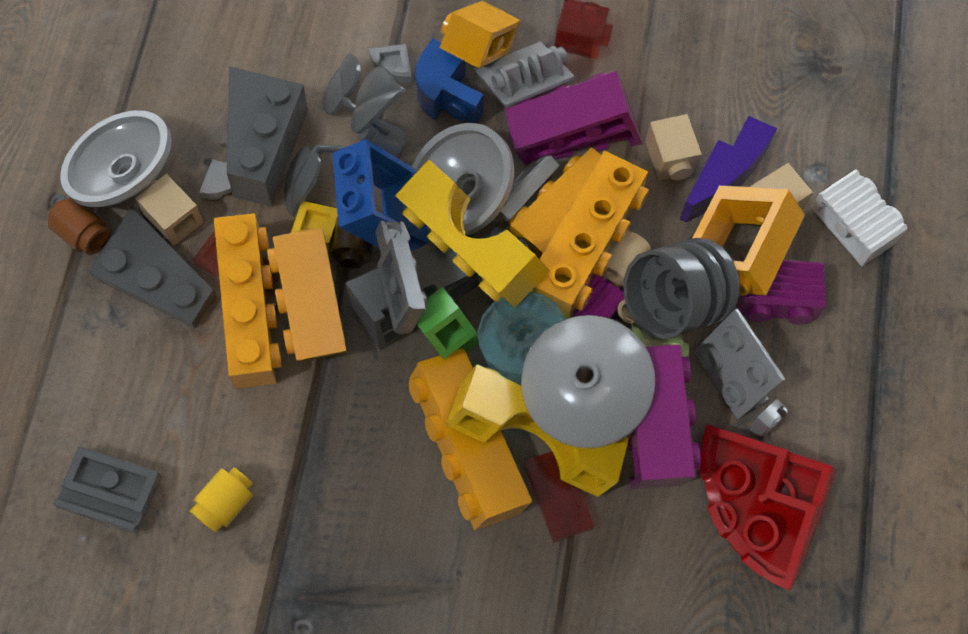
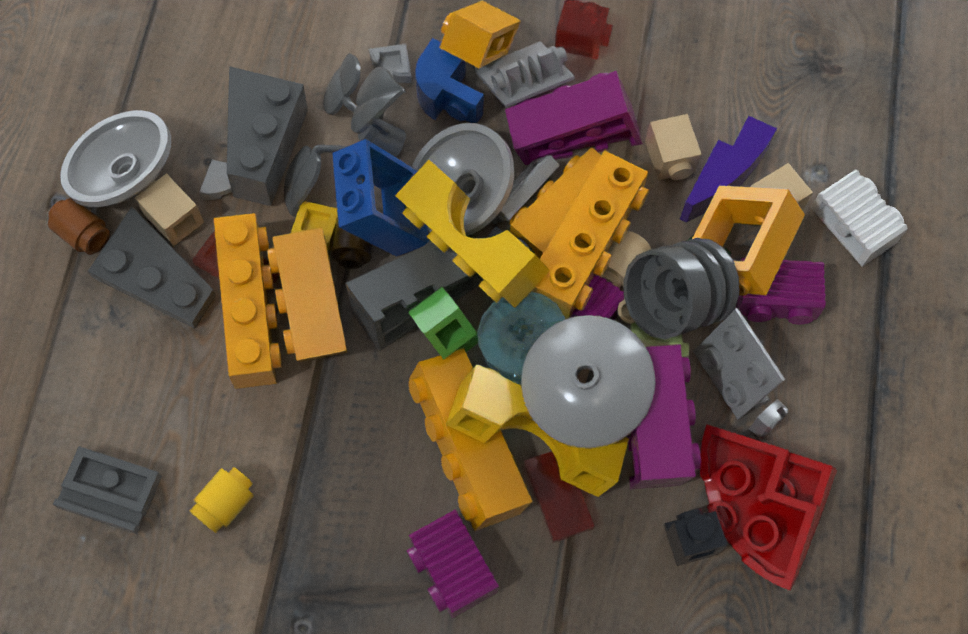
dark grey hinge [375,220,427,334] -> none
none -> magenta brick [406,510,499,618]
none -> black brick [664,508,728,566]

